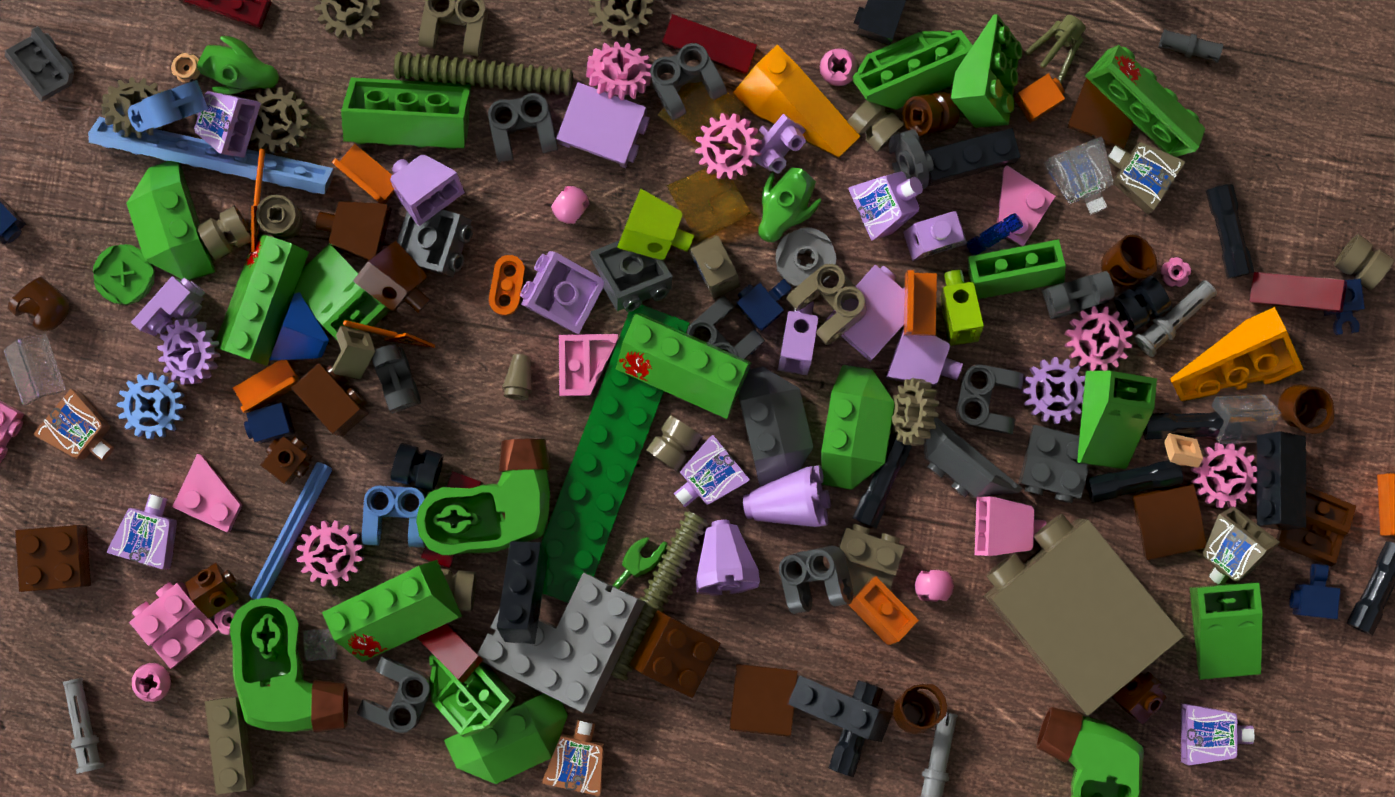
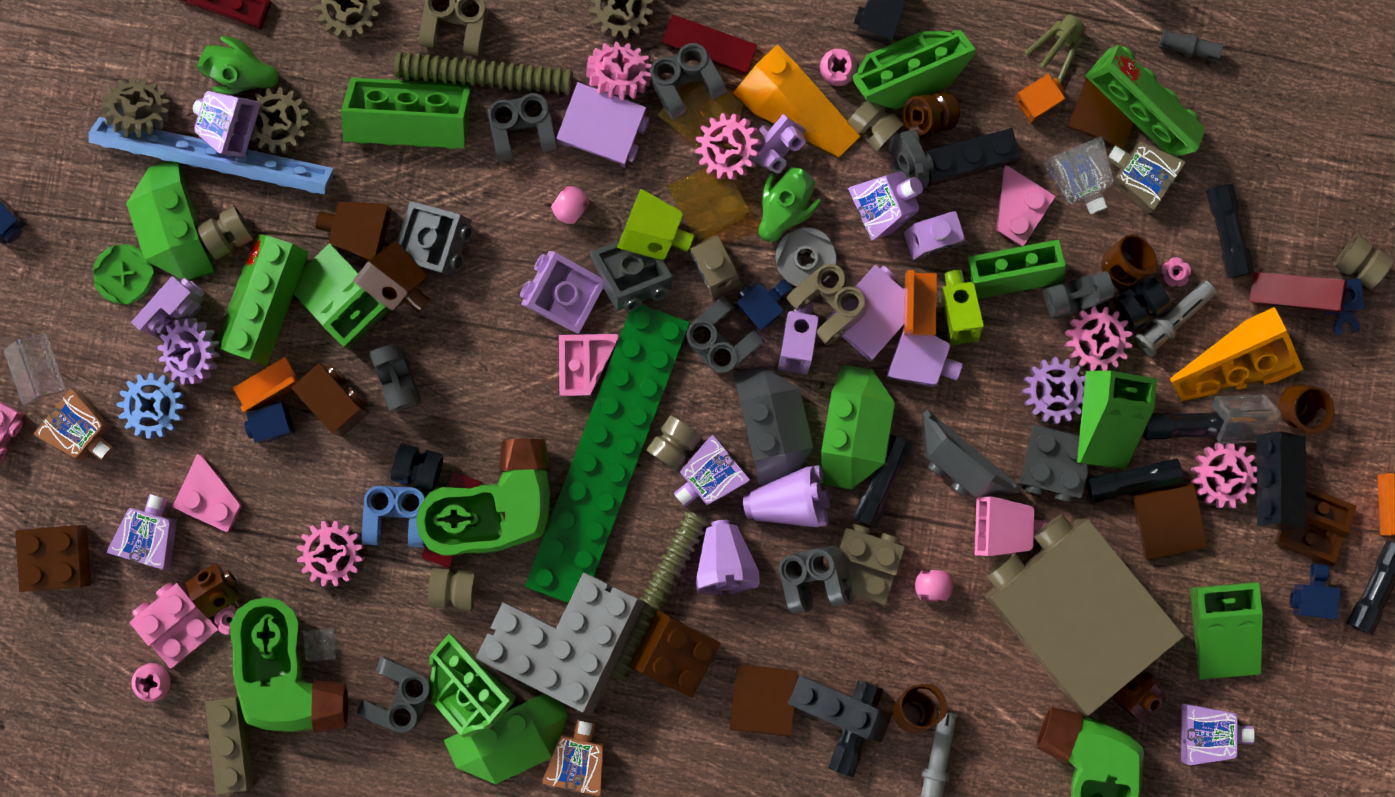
flat silver bracket [5,26,74,102] -> none
reddish brown helmet [8,277,70,331] -> none
light grey pin [63,678,104,774] -> none
medium blue piece [128,80,209,132] -> none
light nougat plate [171,53,200,83] -> none
medium blue axle [249,462,332,599] -> none
orange piece [251,149,265,252] -> none
dark tan wheel [256,194,303,240] -> none
reddish brown brick [260,436,313,485] -> none
blue slope [269,292,329,360] -> none
bright green slope [322,560,462,662] -> none
orange panel [331,144,395,204] -> none
dark tan panel [332,326,375,379] -> none
orange piece [343,320,435,348] -> none
lavender torso [390,155,464,226] -> none
dark red tile [417,623,484,683] -> none
orange plate [489,255,525,316] -> none
black brick [497,541,548,644] -> none
dark tan cone [502,354,532,401] -> none
bright green hand [612,537,667,589] -> none
bright green slope [616,313,752,419] -> none
orange panel [849,576,919,645] -> none
dark tan gear [891,378,939,446] -> none
bright green slope [951,14,1022,128] -> none
dark grey piece [956,365,1024,434] -> none
clear blue axle [966,213,1023,255] -> none
light nougat plate [1164,433,1203,468] -> none
dark tan torso [1203,506,1280,585] -> none

